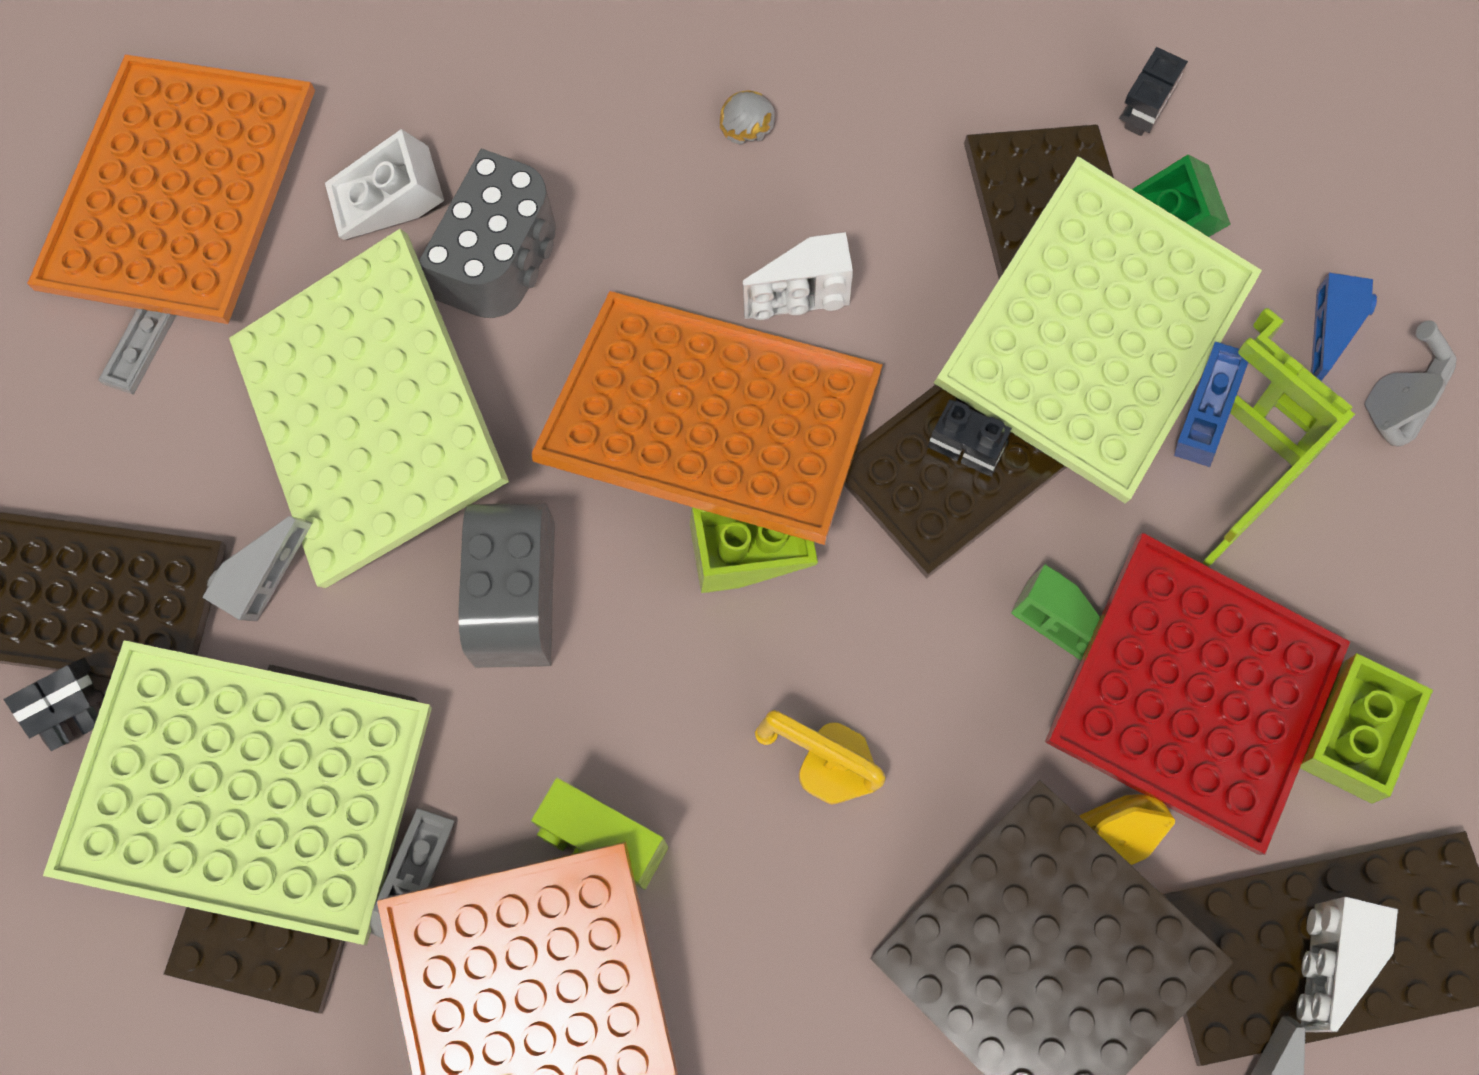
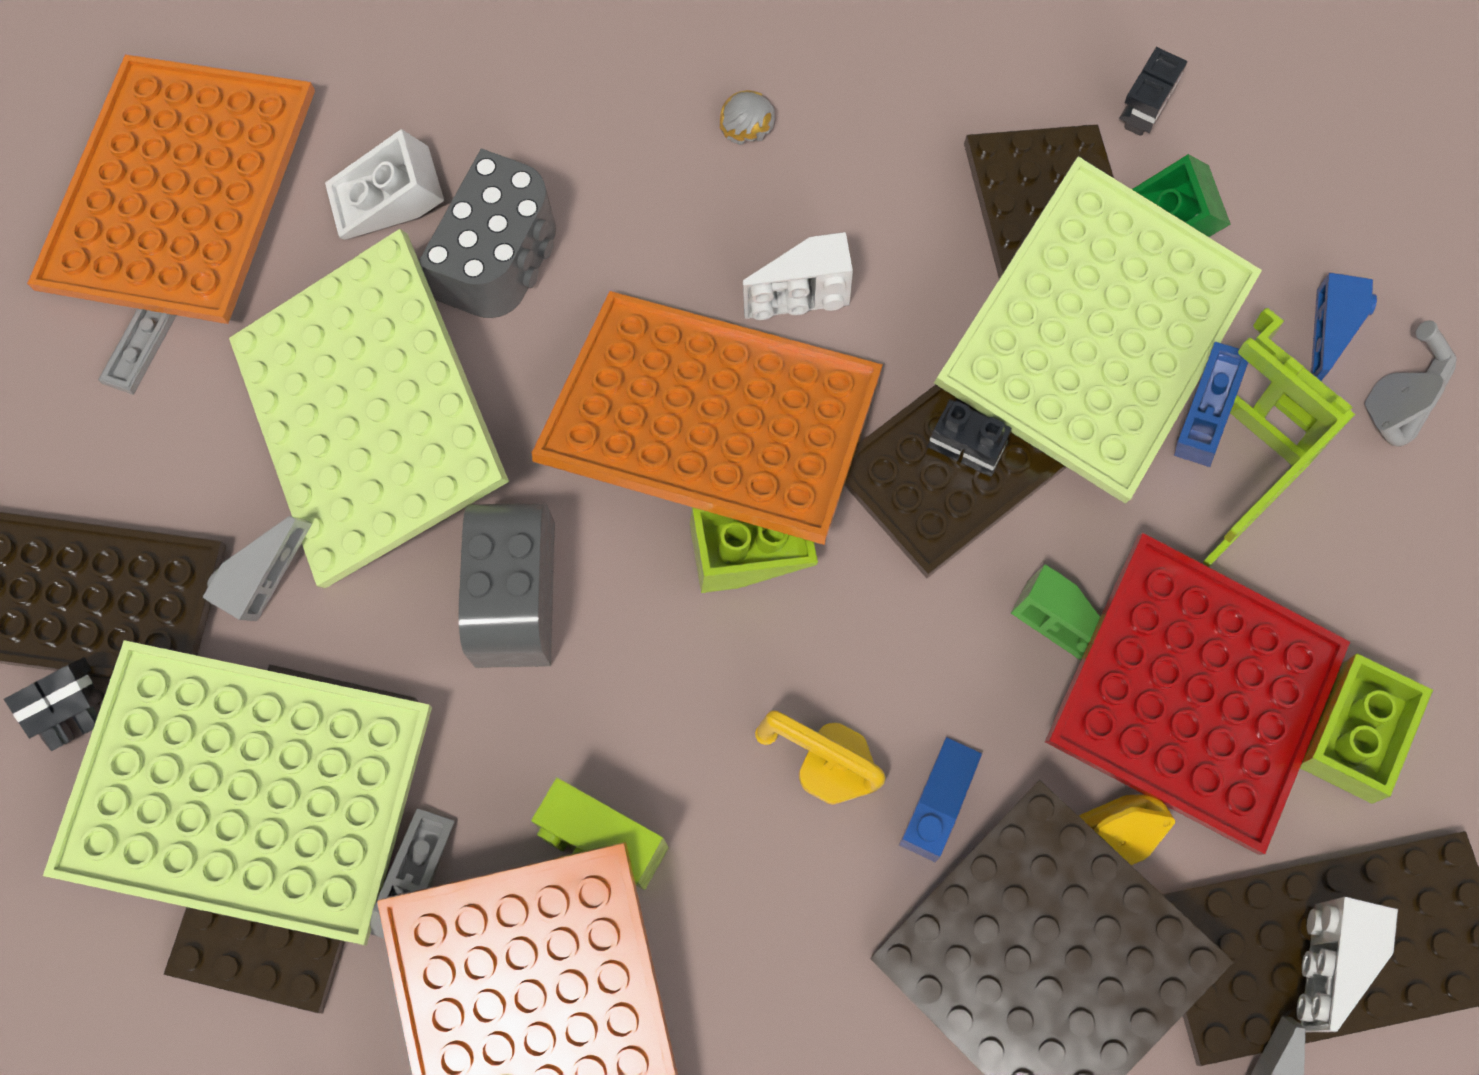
none -> blue slope [899,737,982,862]

